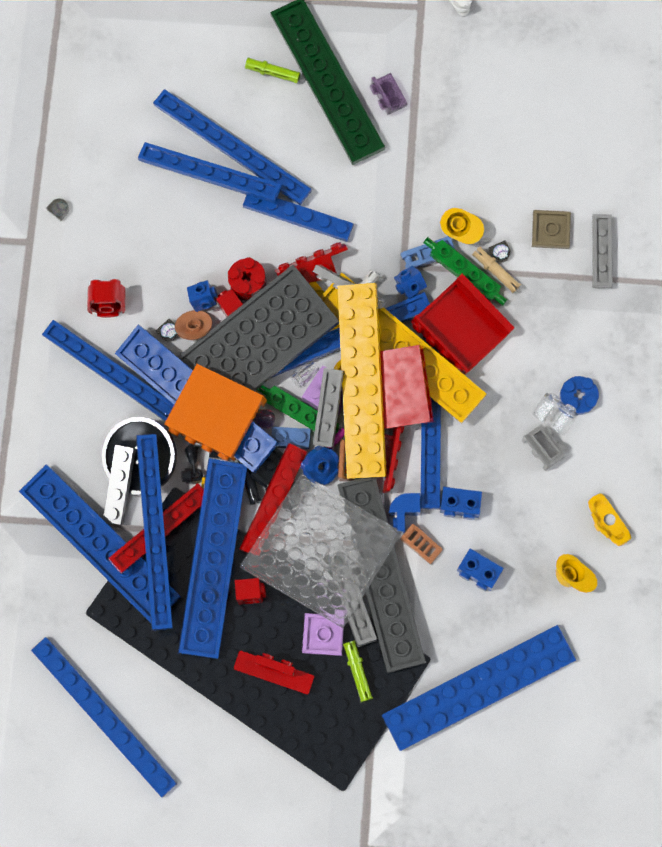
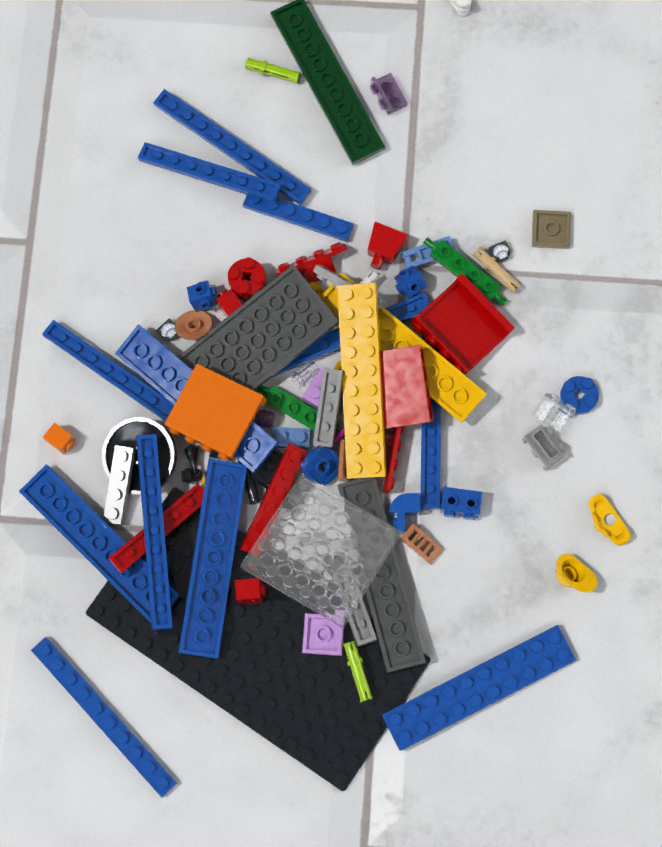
clear smoke tile [46,198,69,221] -> none
red brick [87,279,125,318] -> none
red bracket [234,651,314,694] -> none
yellow piece [440,208,484,244] -> none
blue brick [457,548,504,591] -> none
light grey plate [592,214,612,288] -> none
none -> orange brick [42,422,75,455]
none -> red torso [368,222,408,270]

